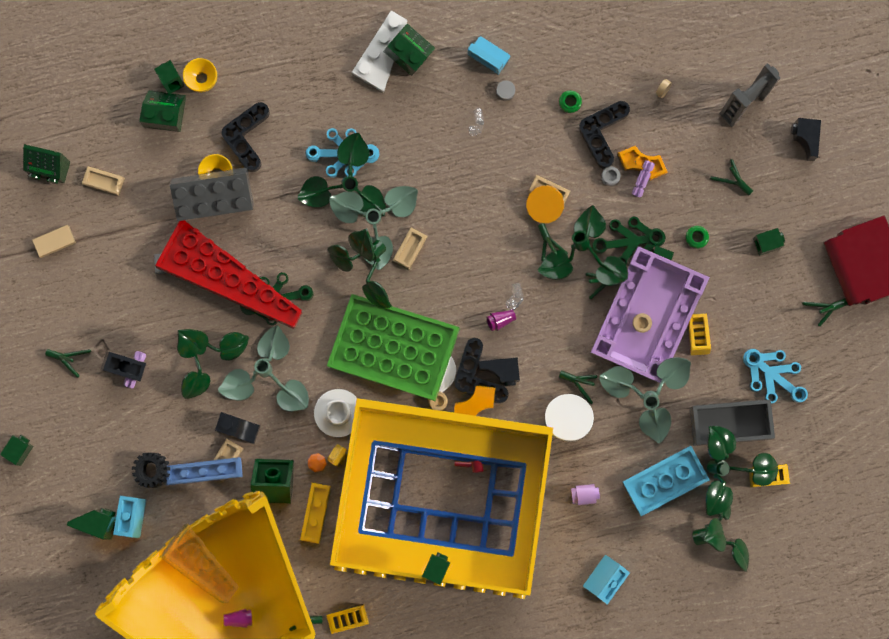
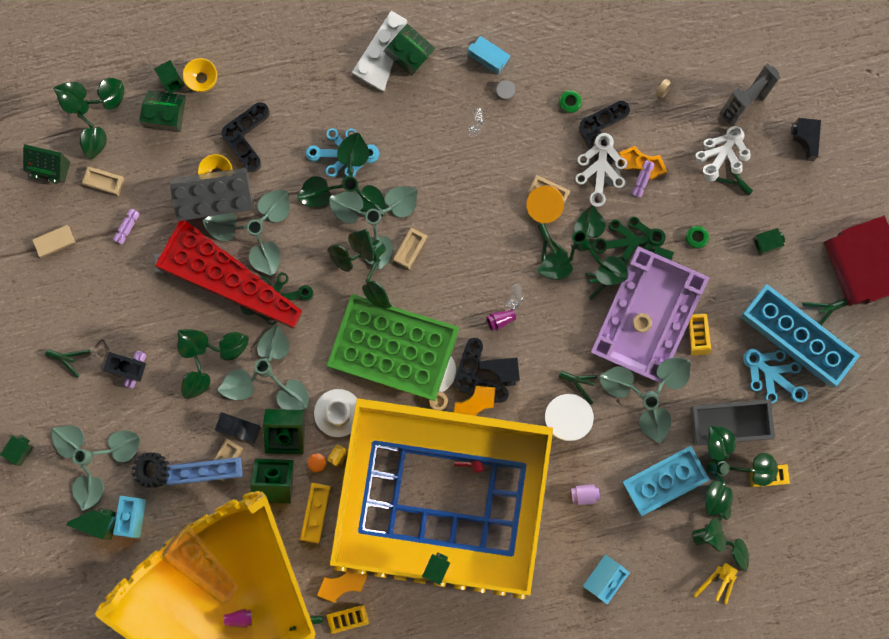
none -> sand green plant [52,425,141,510]
none -> dark green plant [53,78,124,160]
none -> lavender axle [113,209,139,244]
none -> sand green plant [203,190,290,276]
none -> dark green slope [263,409,305,454]
none -> light orange tile [317,569,368,603]
none -> white plant [576,133,627,207]
none -> yellow plant [693,563,738,605]
none -> white plant [696,126,751,182]
none -> medium azure brick [740,284,860,388]

